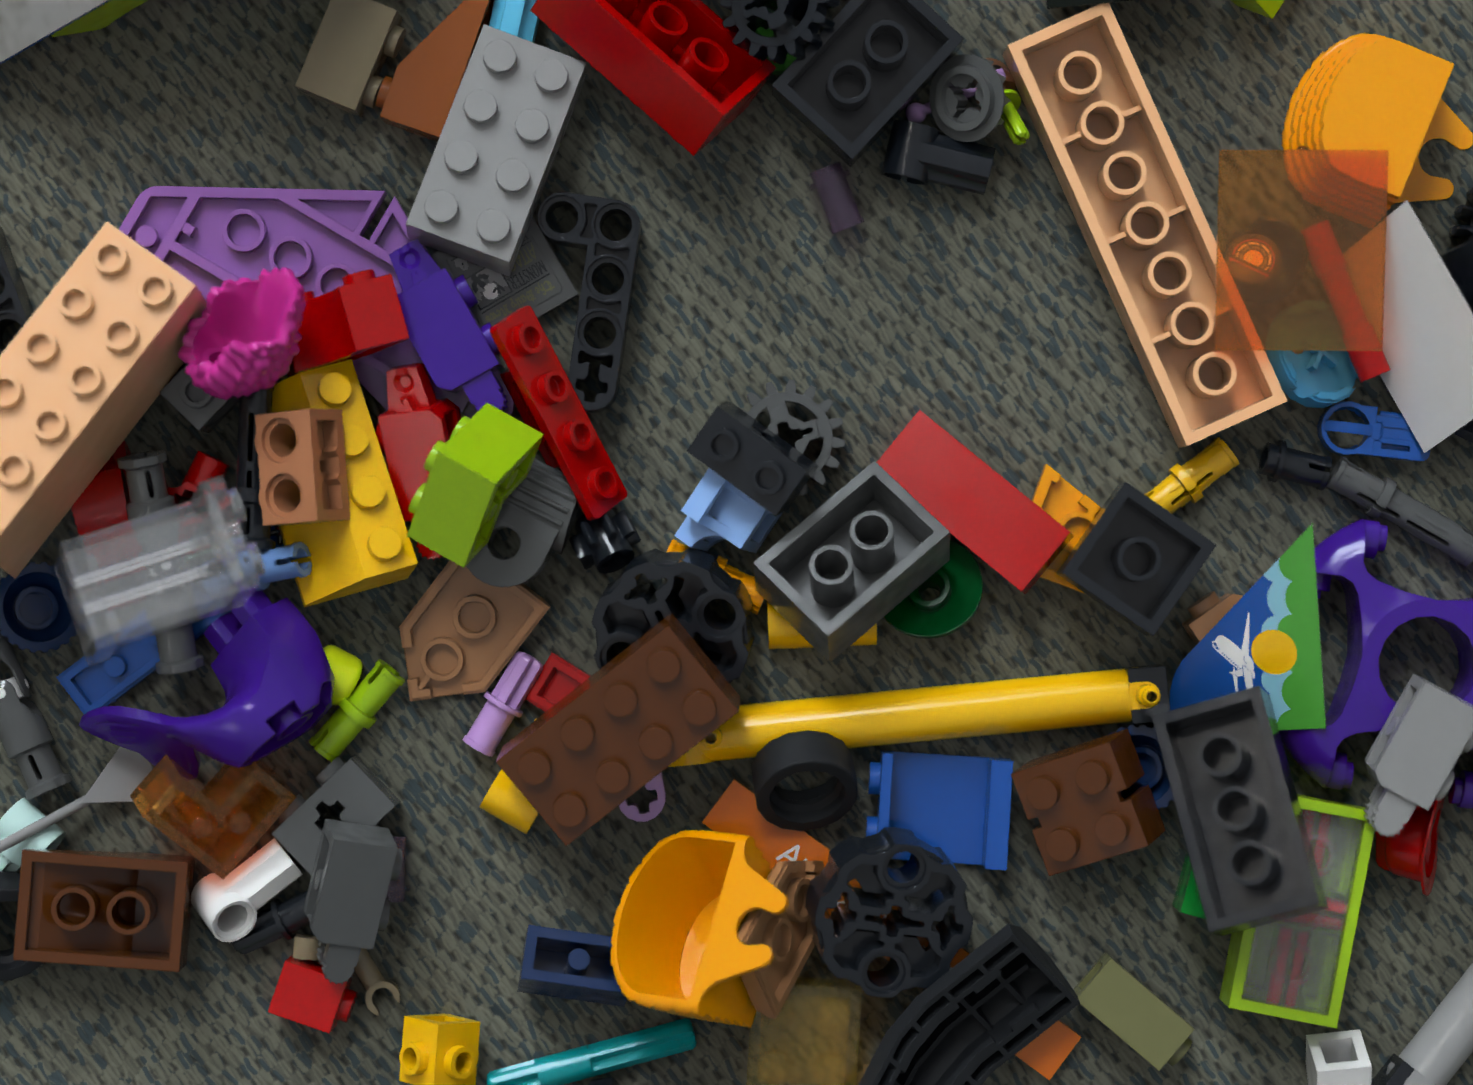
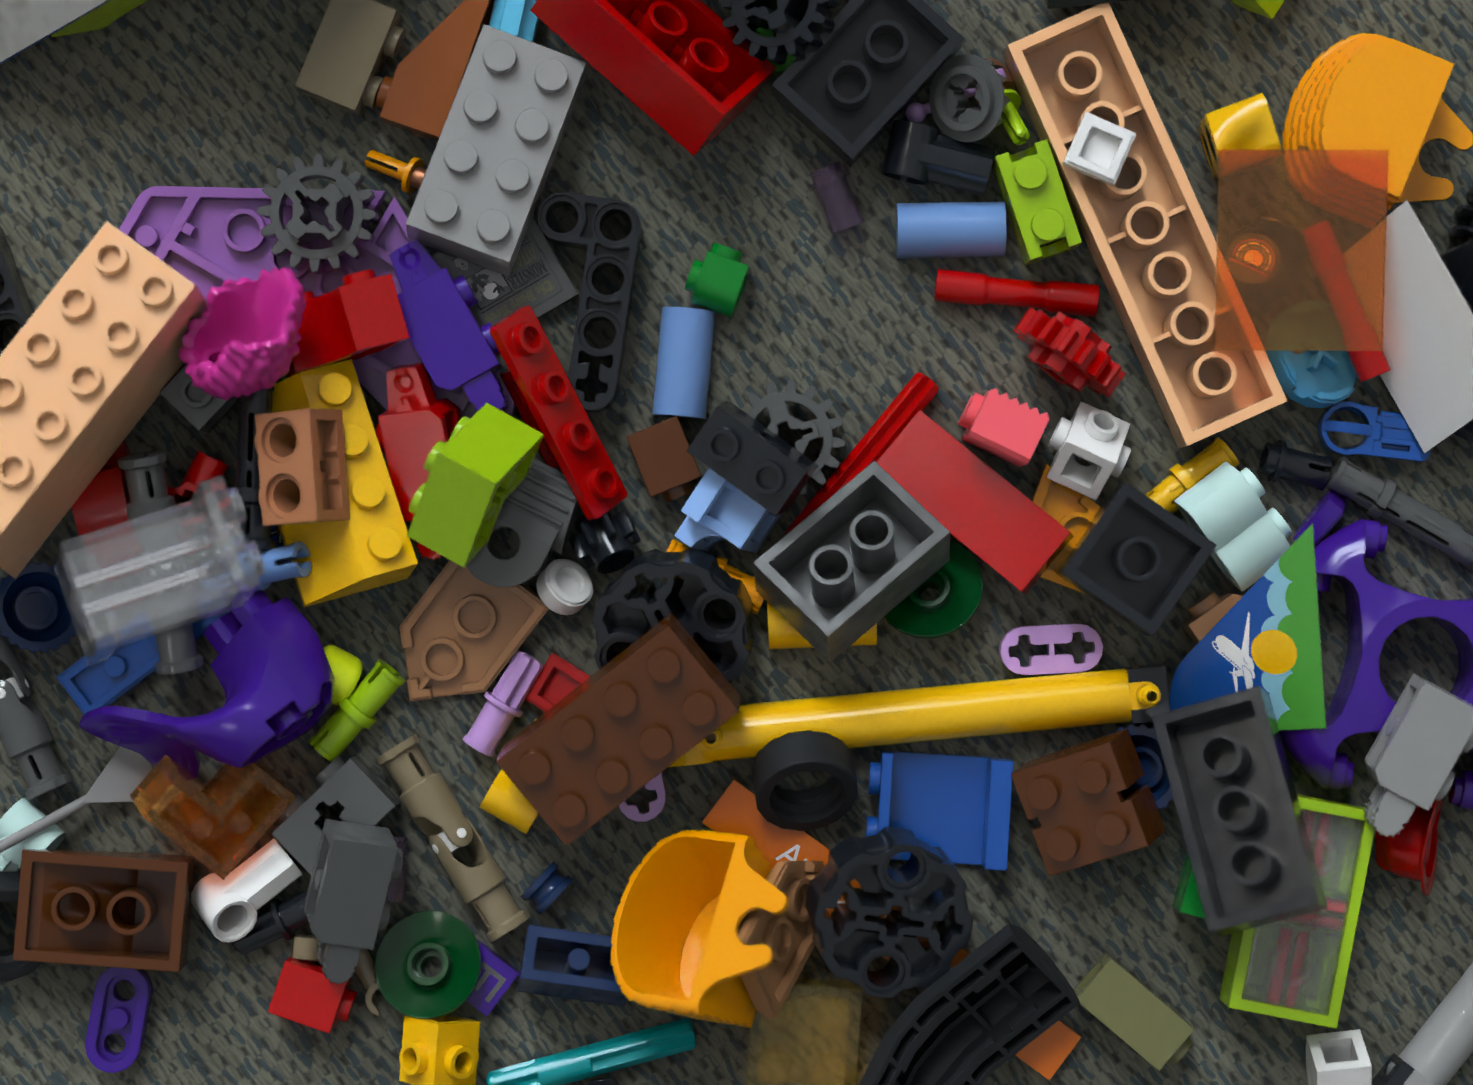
none -> dark purple plate [85,967,153,1073]
none -> dark grey gear [257,153,379,274]
none -> light orange piece [365,150,427,194]
none -> dark tan piece [375,734,531,942]
none -> dark green dish [375,910,482,1019]
none -> dark purple tile [466,939,520,1017]
none -> dark blue bush [520,861,573,915]
none -> white tile [536,559,593,615]
none -> reddish brown brick [626,416,702,503]
none -> medium blue brick [652,307,716,420]
none -> green plate [685,242,751,318]
none -> red axle [786,372,939,535]
none -> medium blue brick [896,202,1007,258]
none -> red piece [934,269,1099,317]
none -> coral brick [958,388,1050,467]
none -> lime brick [992,139,1082,266]
none -> lavender beam [999,623,1103,675]
none -> red gear [1013,307,1126,397]
none -> white brick [1047,401,1131,500]
none -> white tile [1062,112,1137,186]
none -> light aqua brick [1174,461,1292,592]
none -> yellow piece [1198,93,1282,178]
none -> dark purple tile [1293,489,1346,547]

